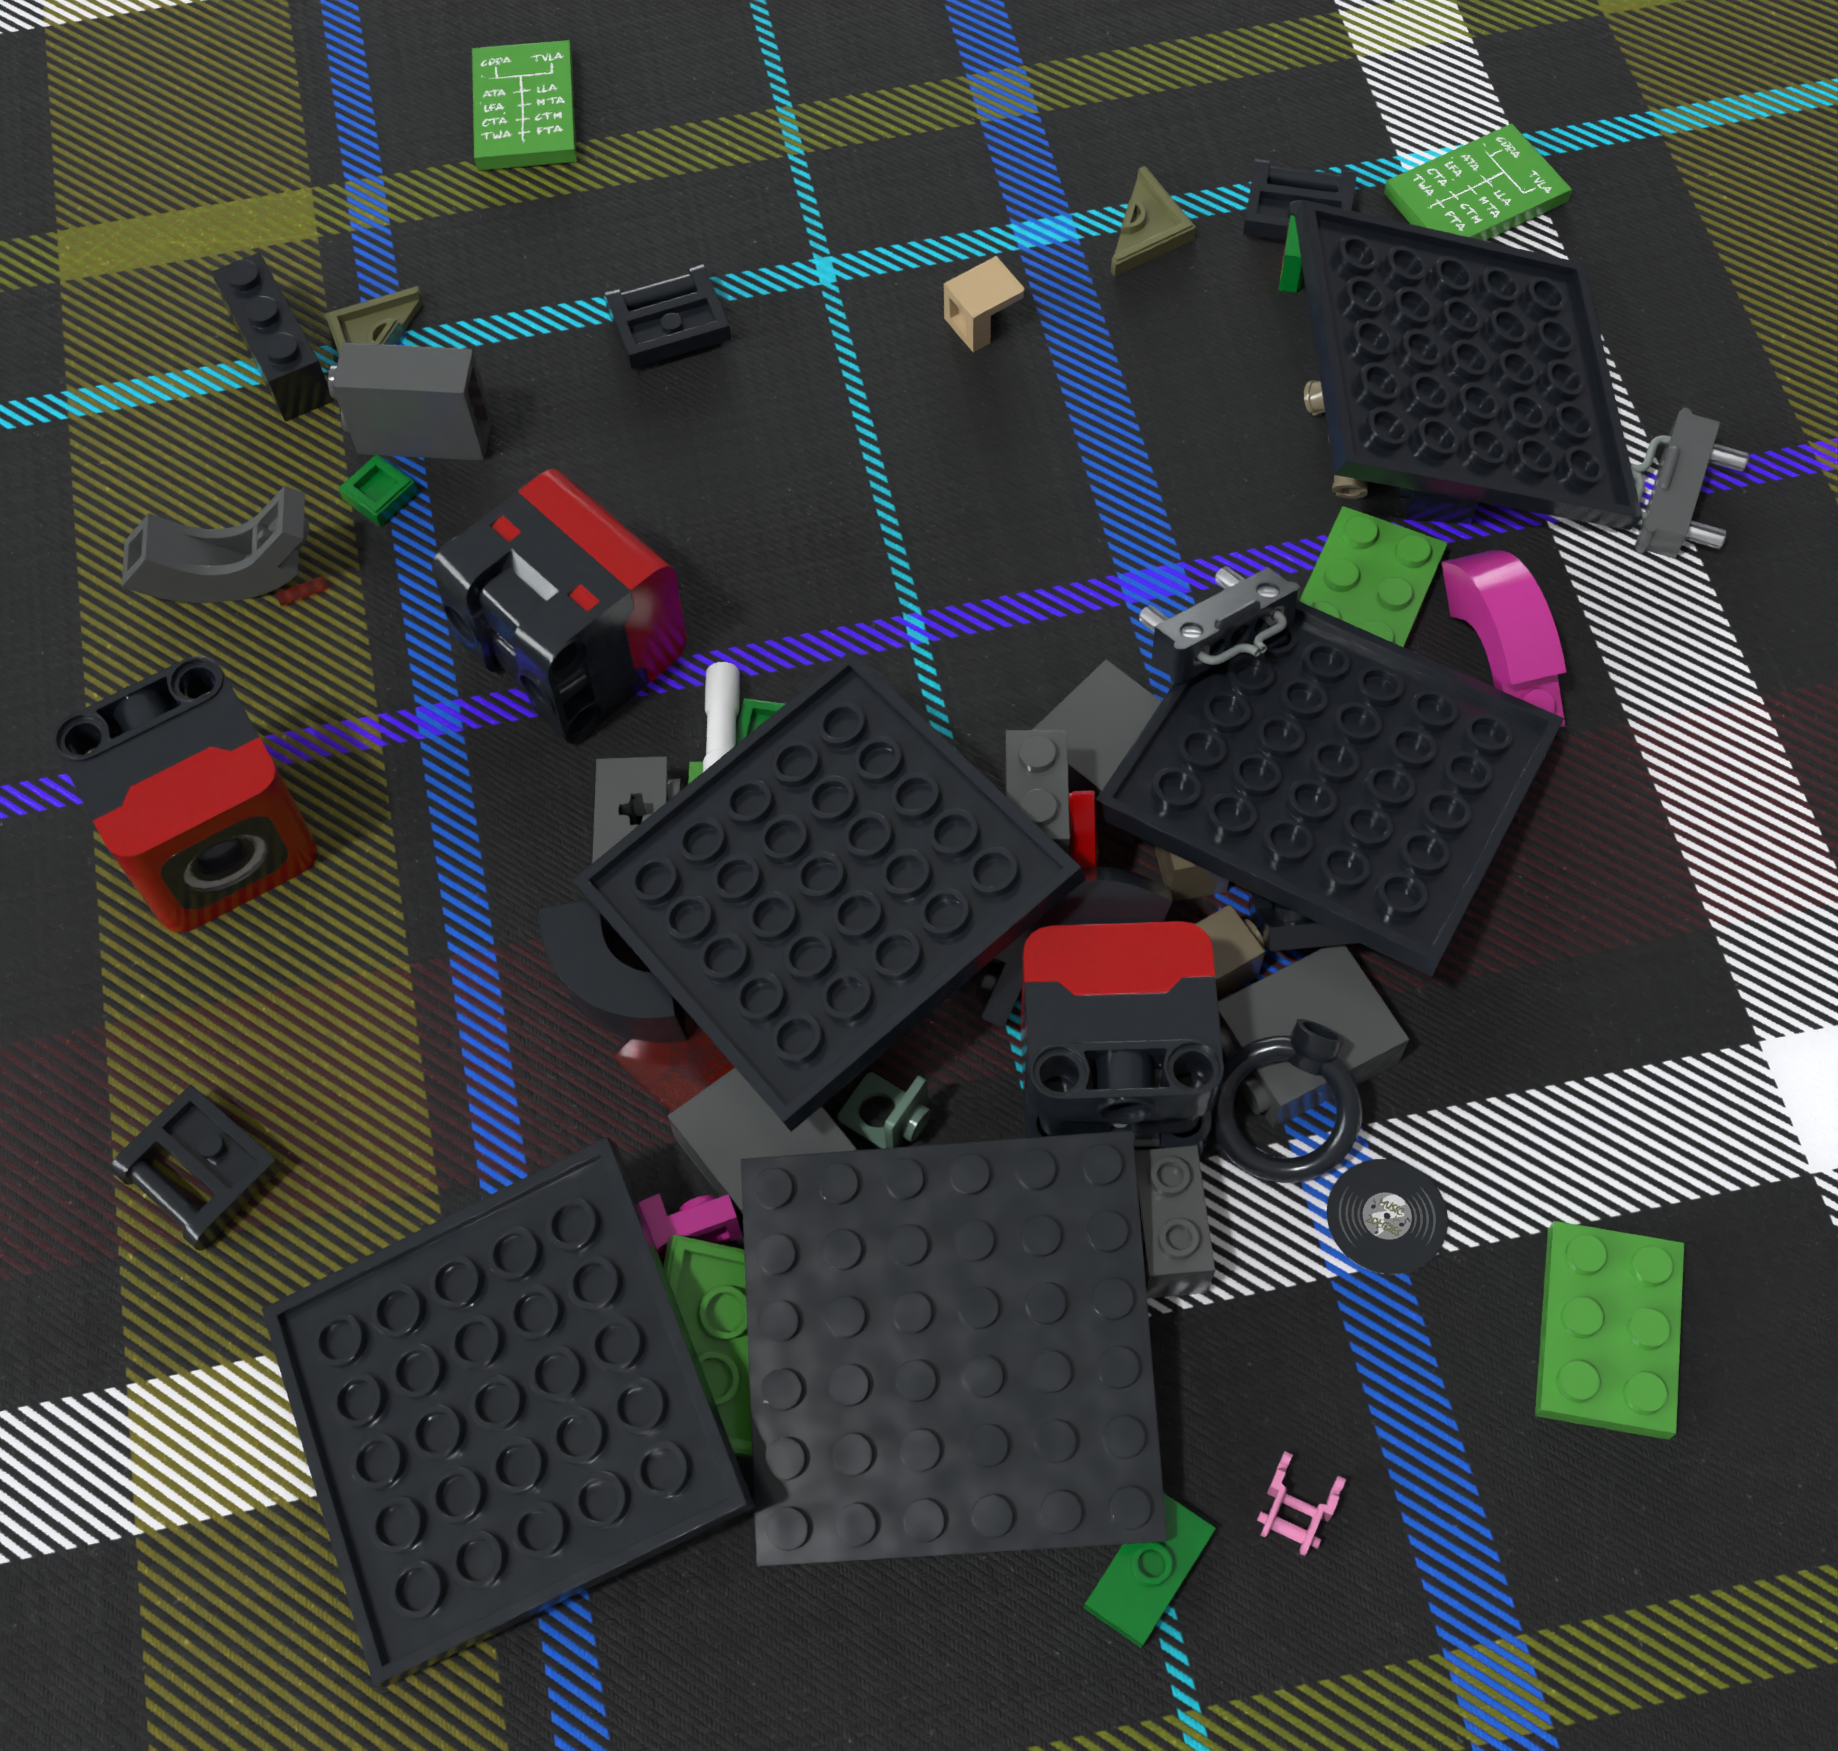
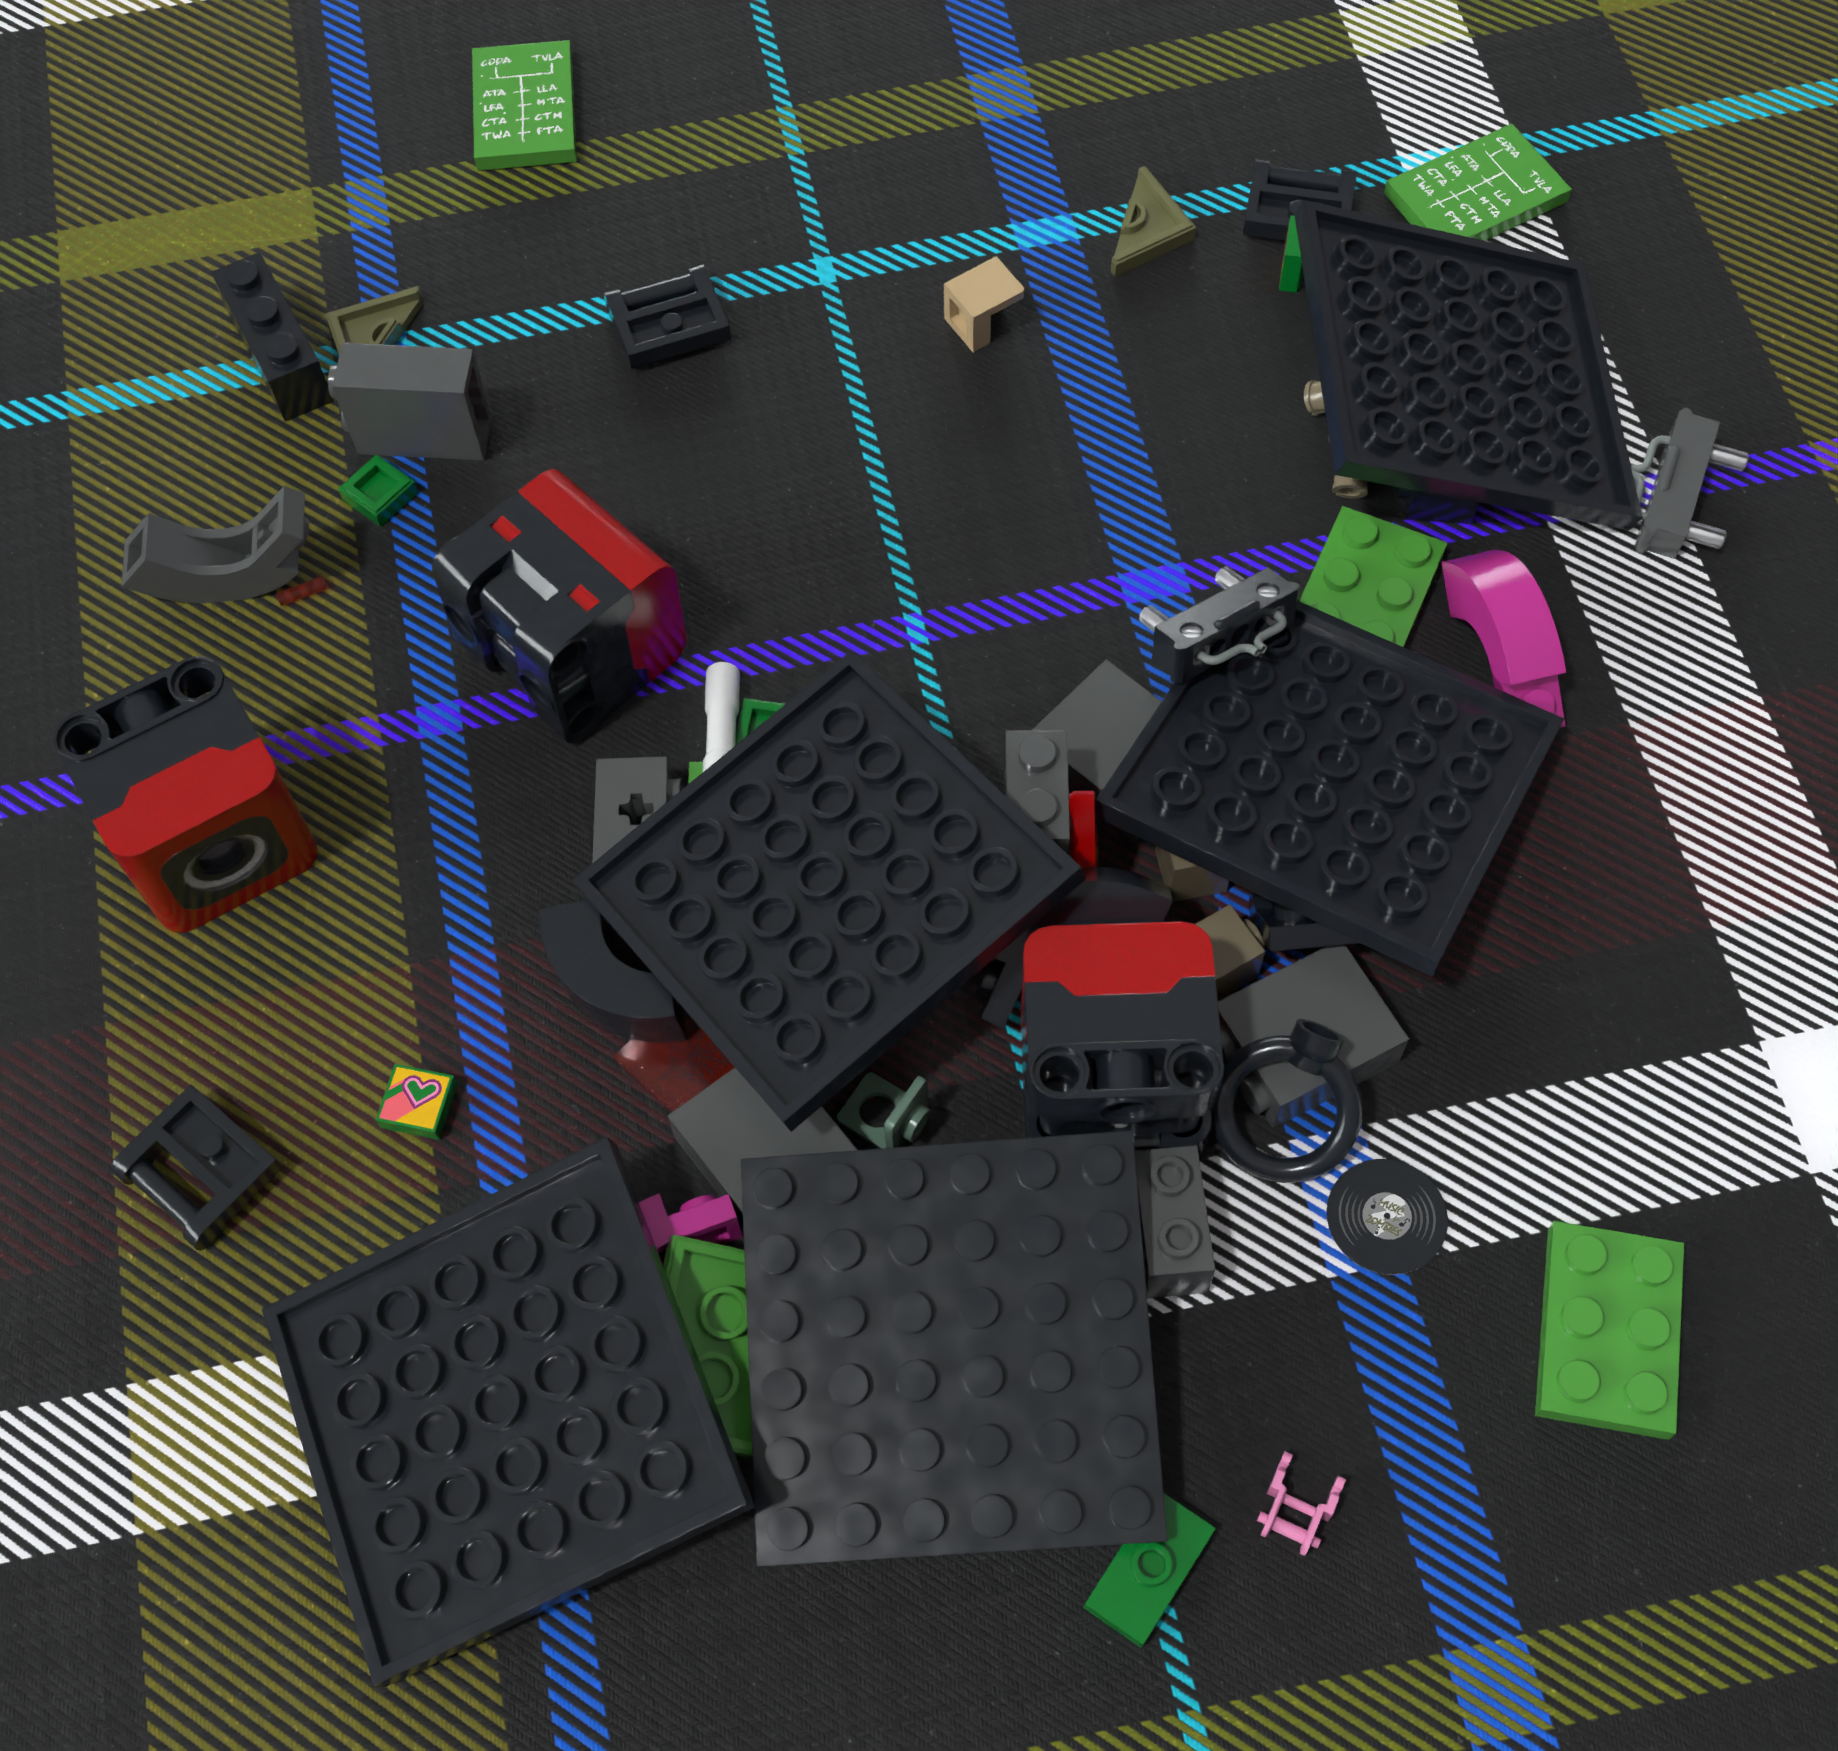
none -> tile [375,1064,458,1140]

